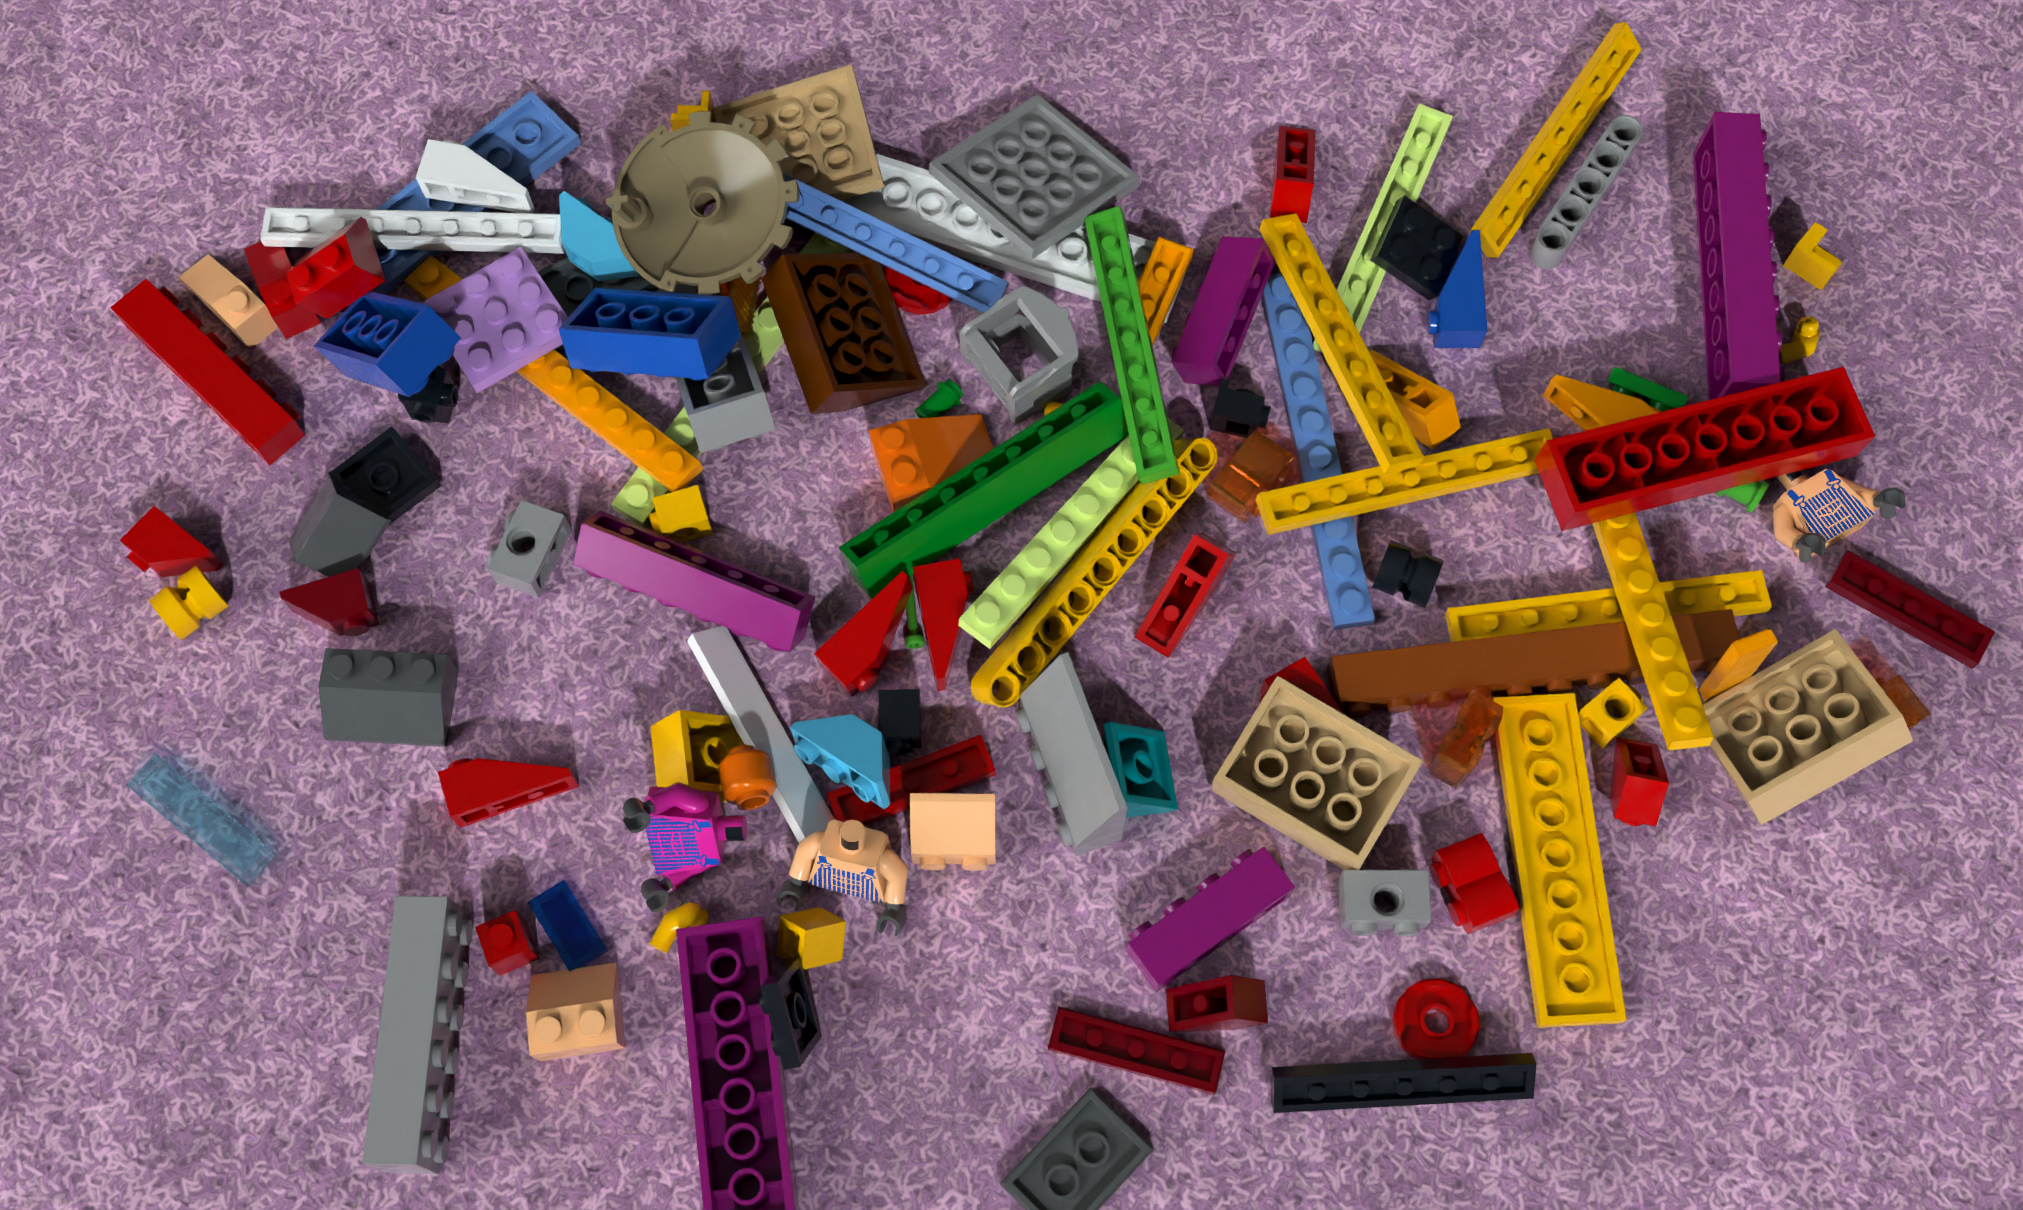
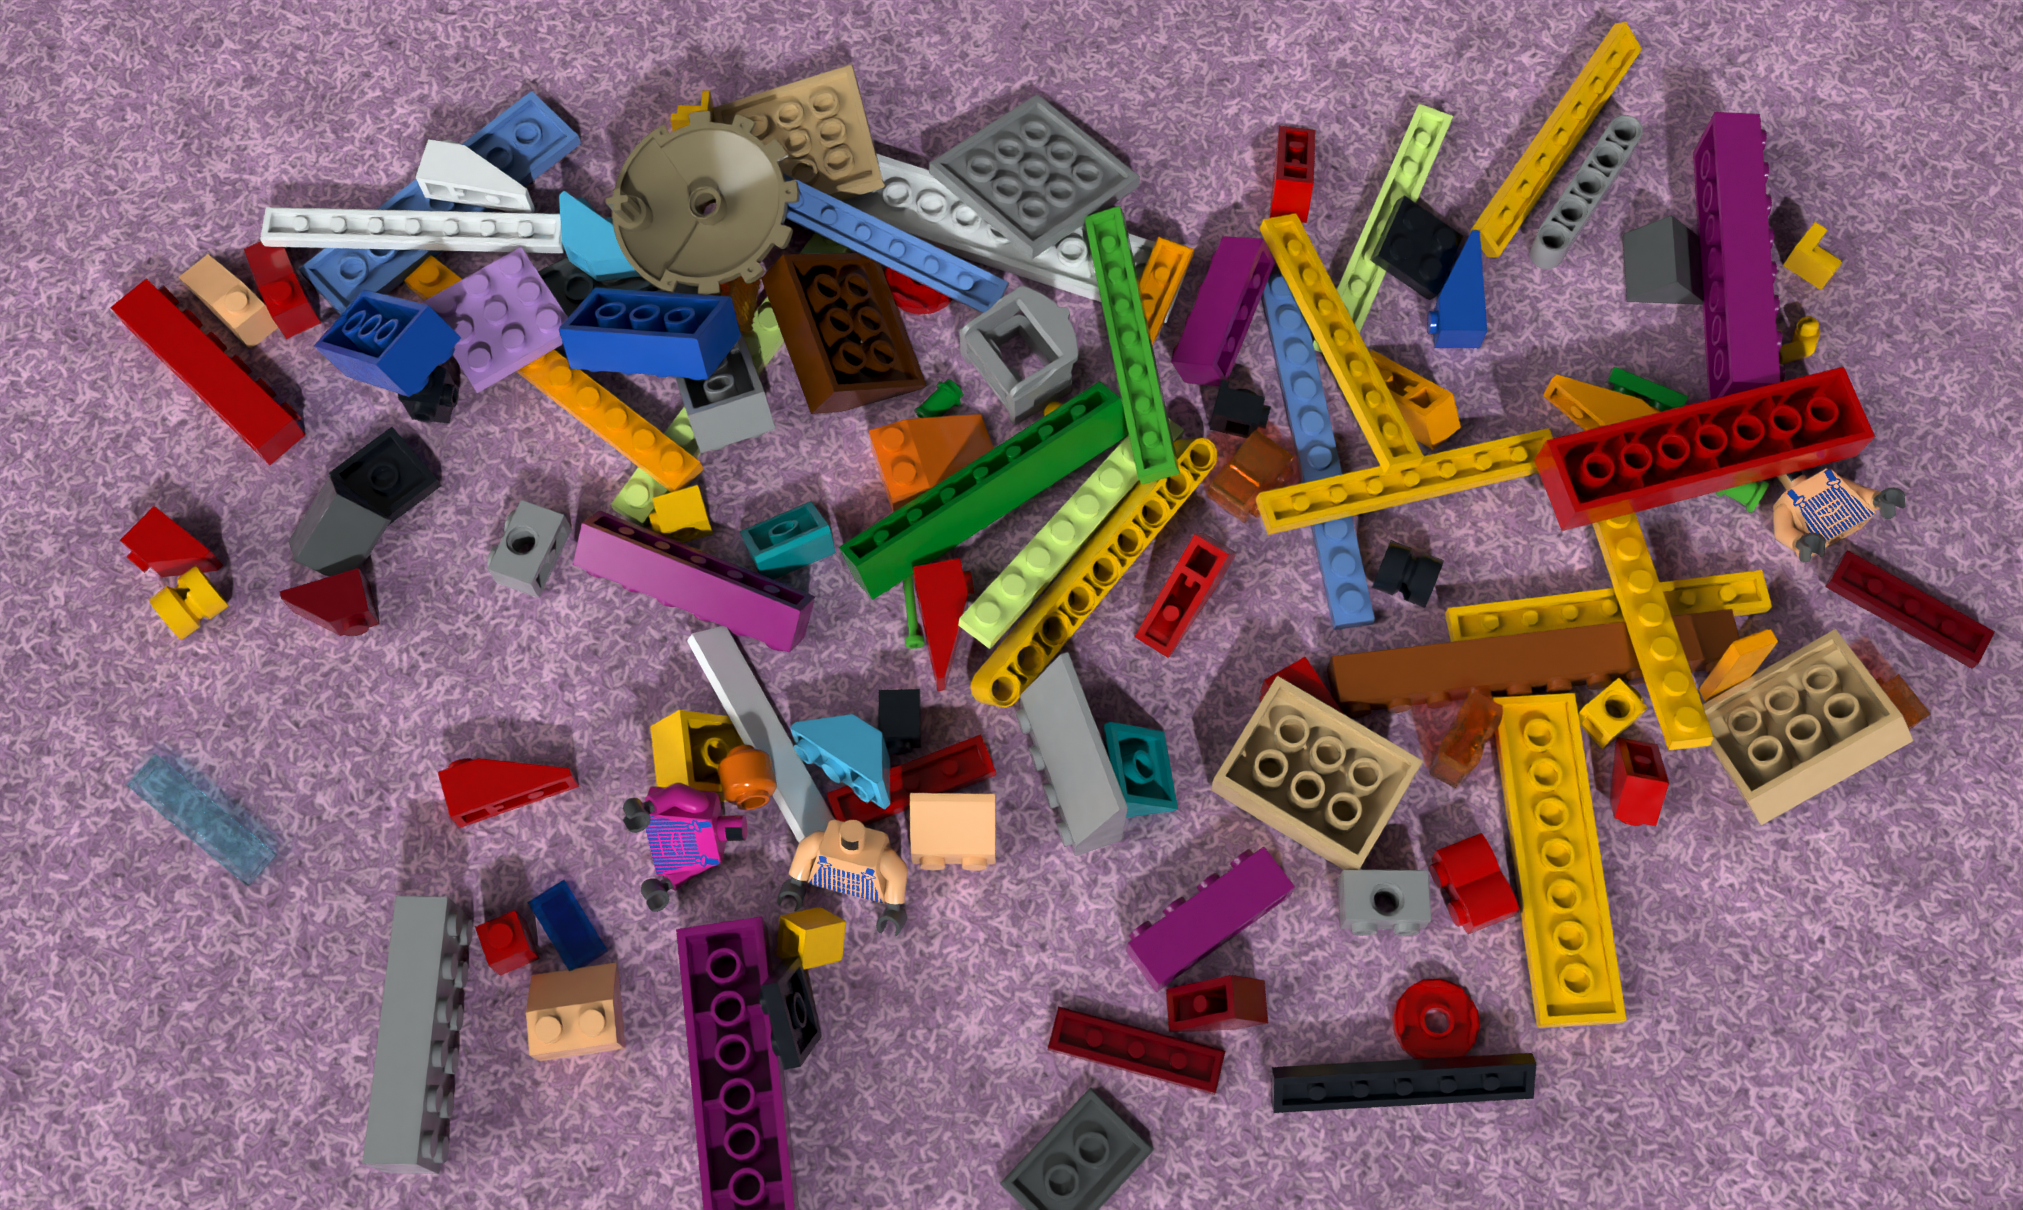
red slope [286,217,386,319] -> none
dark grey slope [318,648,459,747] -> none
yellow arm [649,902,709,954] -> none
red slope [814,571,913,697] -> none
none -> teal slope [739,501,836,580]
none -> dark grey slope [1622,215,1704,305]

